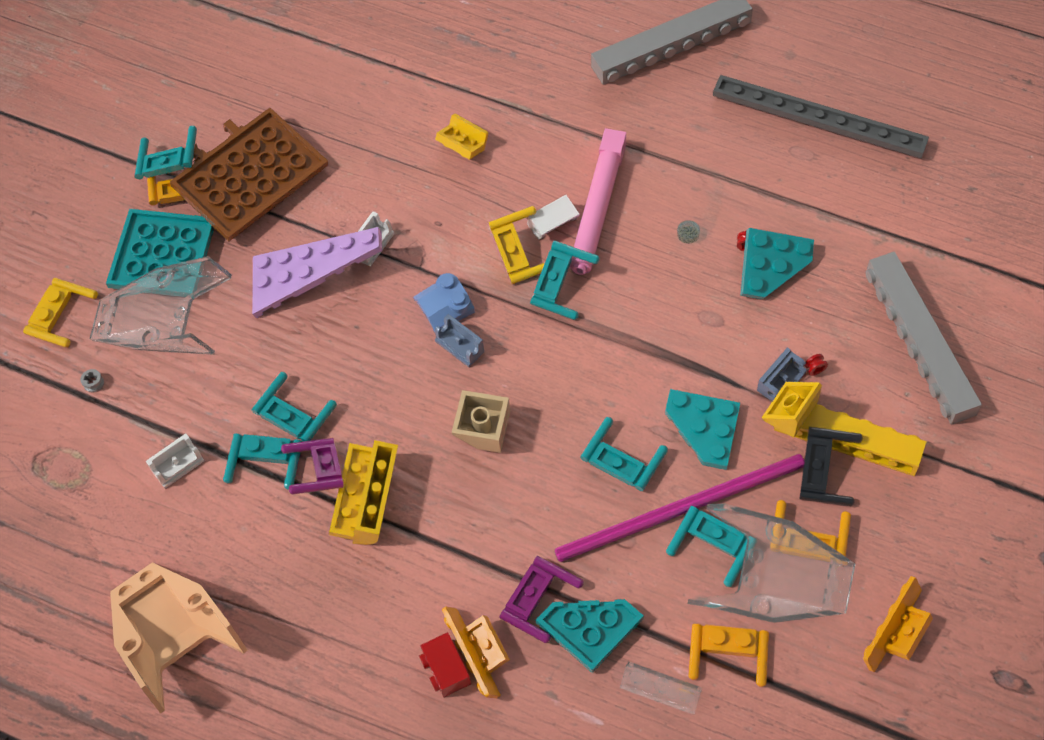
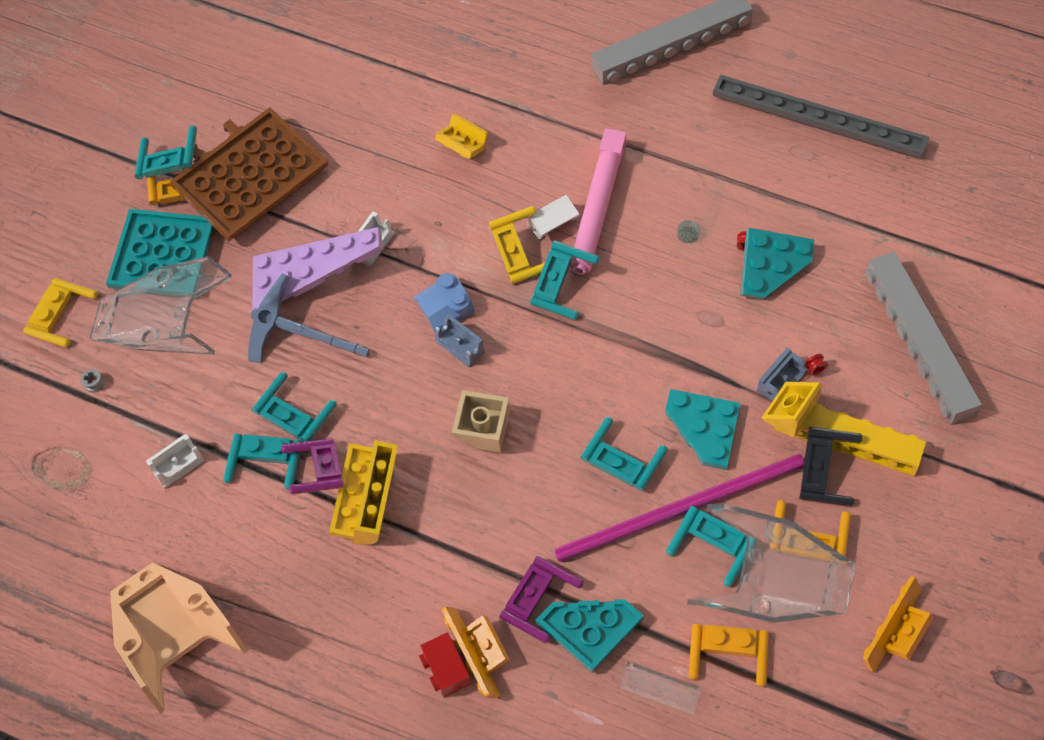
none -> sand blue piece [248,273,370,363]

